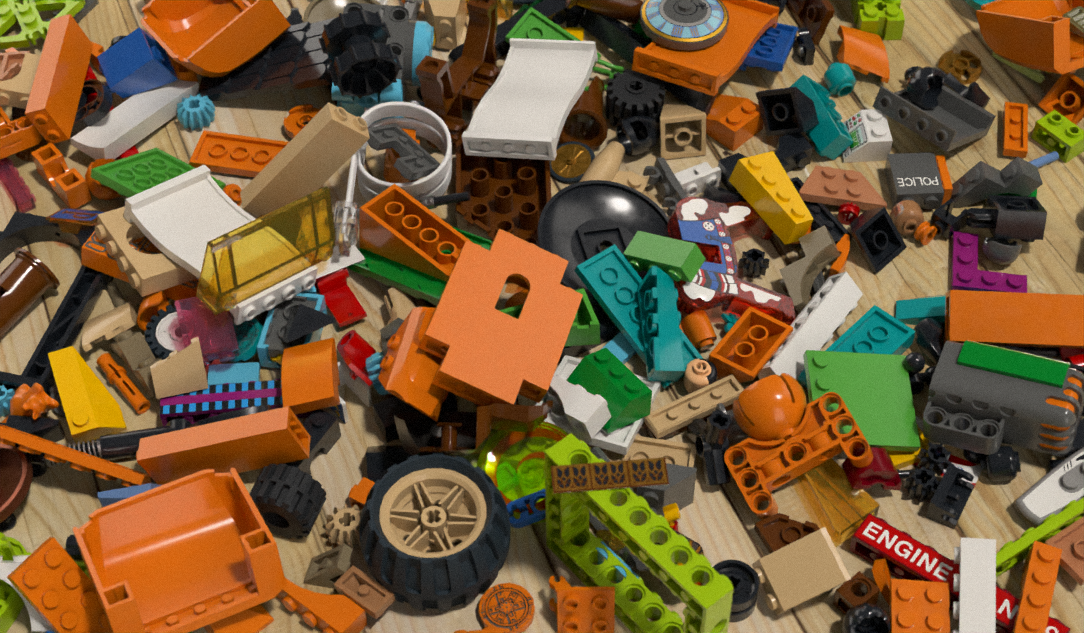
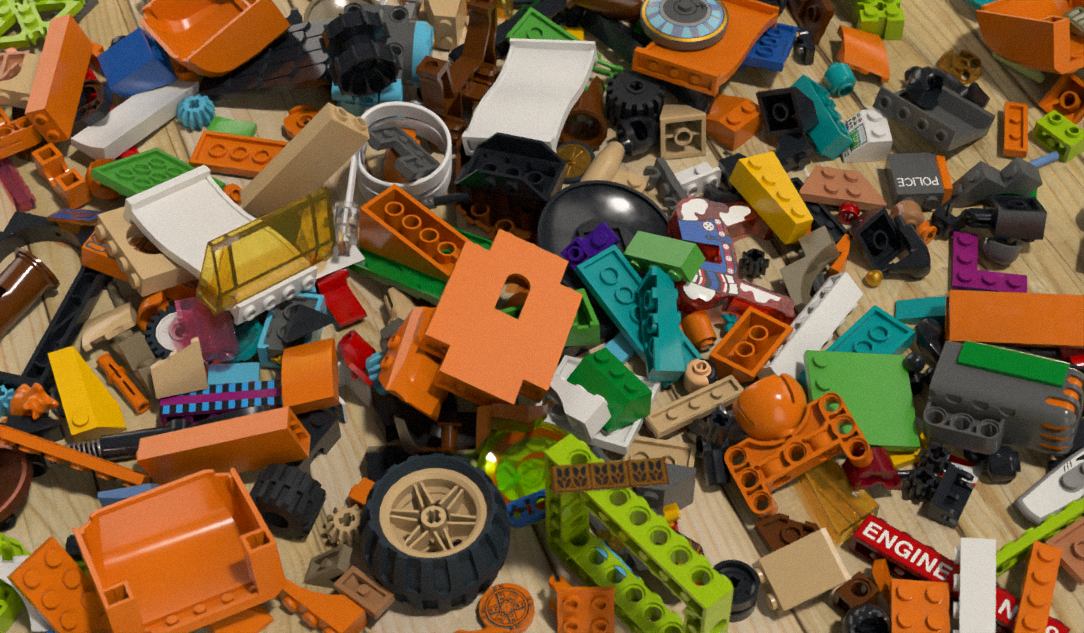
none -> bright green tile [206,116,257,137]
none -> black slope [453,132,566,210]
none -> dark purple slope [560,221,621,270]
none -> pearl gold piece [865,263,894,287]
none -> black animal [887,215,931,279]

